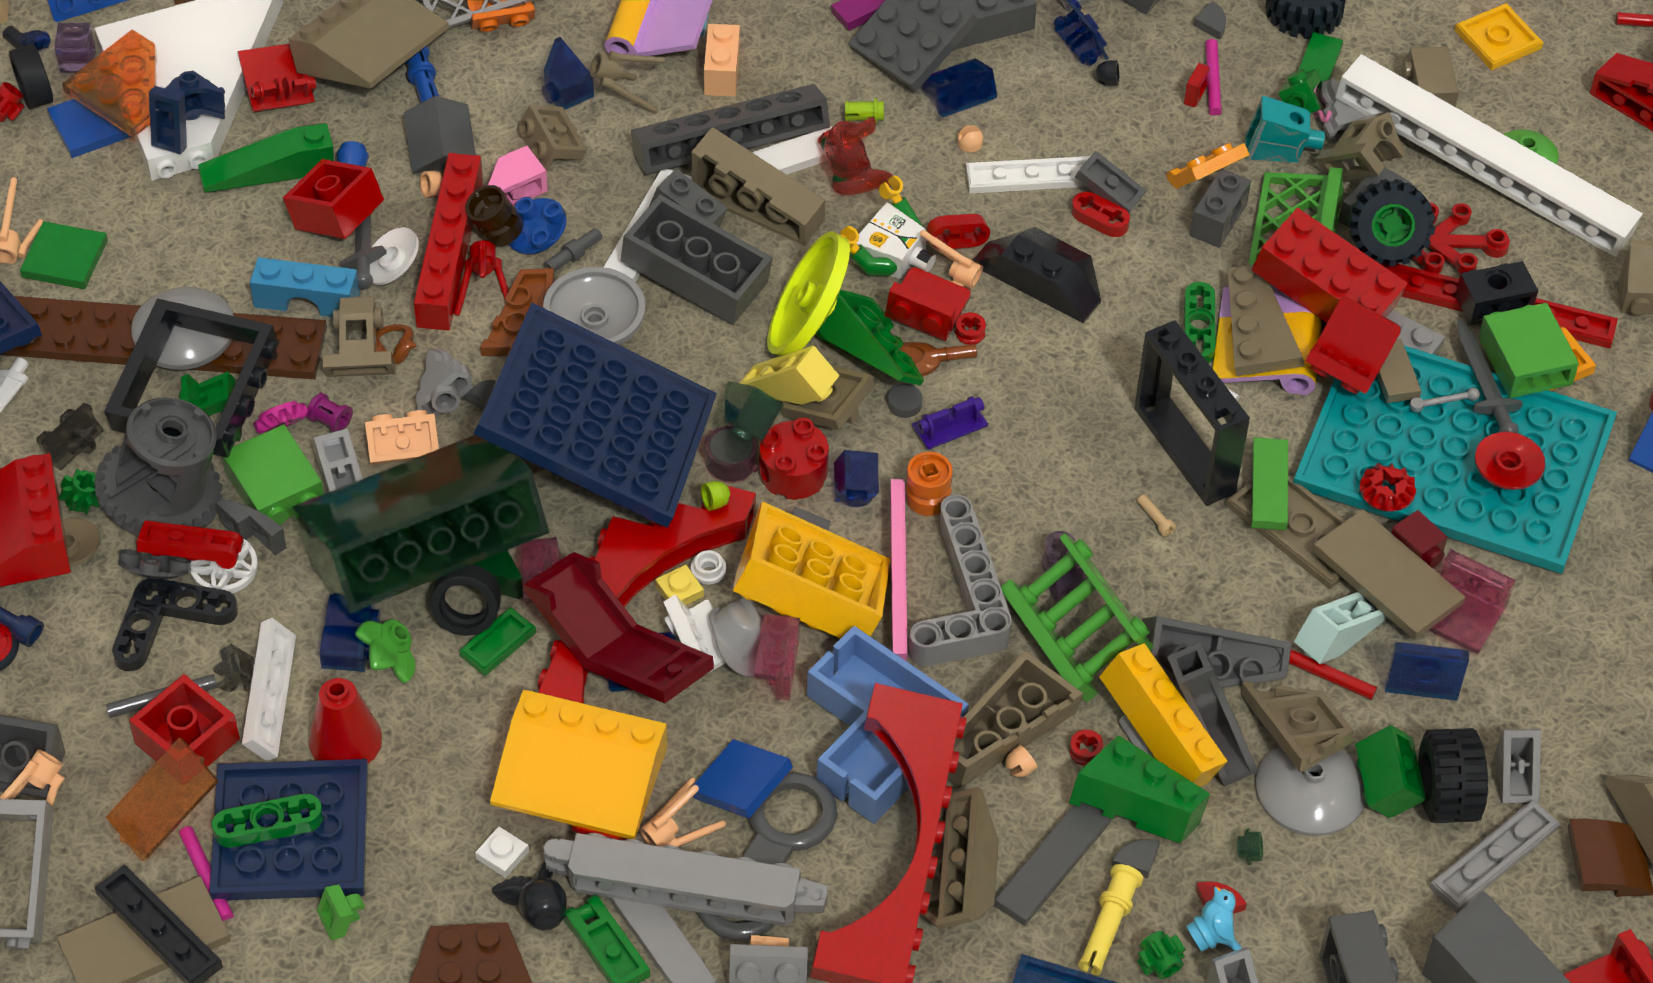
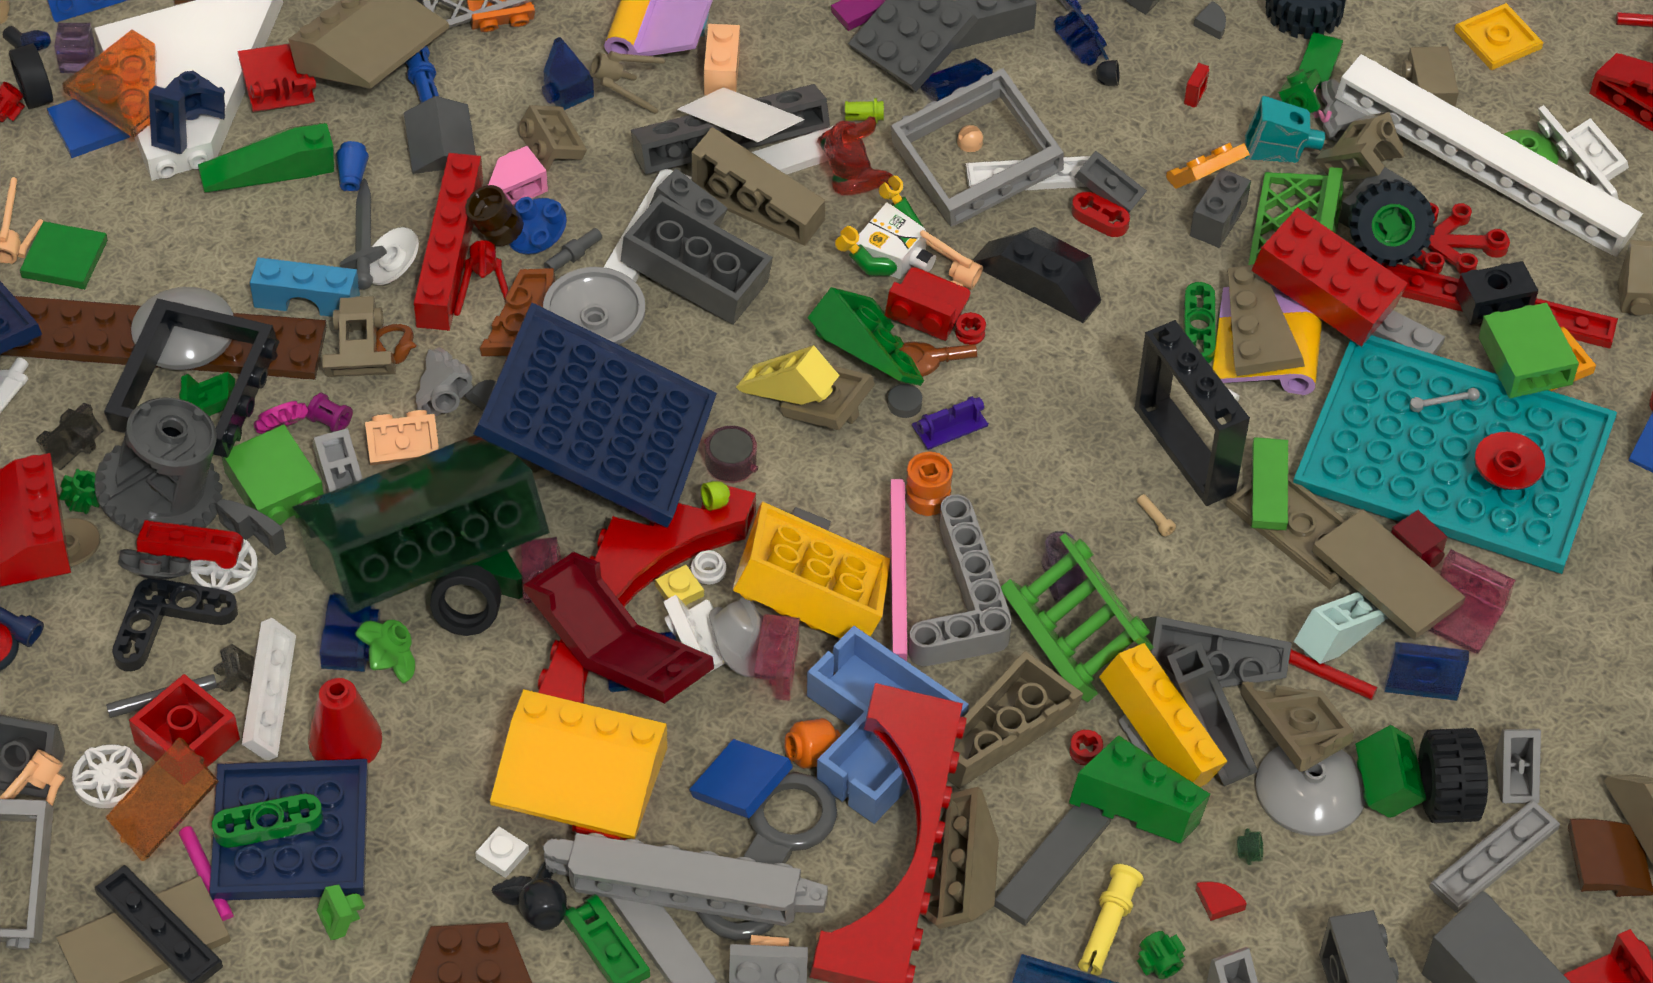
red brick [283,159,384,239] -> none
light nougat hinge [420,171,443,198] -> none
green tile [459,607,536,676] -> none
light nougat plant [639,778,726,847] -> none
clear green slope [725,381,784,442] -> none
red brick [759,417,829,500] -> none
neon yellow dish [767,231,850,357] -> none
clear blue brick [834,450,879,507] -> none
red beam [926,214,990,249] -> none
light nougat hinge [1005,744,1038,777] -> none
dark grey tile [1112,840,1160,878] -> none
medium azure animal [1186,887,1242,952] -> none
dark pink bar [1205,39,1222,115] -> none
red bracket [1305,297,1401,394] -> none
red gear [1360,463,1417,511] -> none
dark tan tile [1377,339,1421,403] -> none
dark grey sword [1457,320,1523,433] -> none
none -> white wheel [72,745,144,808]
none -> white sticker [677,87,805,142]
none -> orange head [785,718,841,769]
none -> light grey window [891,68,1064,227]
none -> white bracket [1538,105,1629,200]

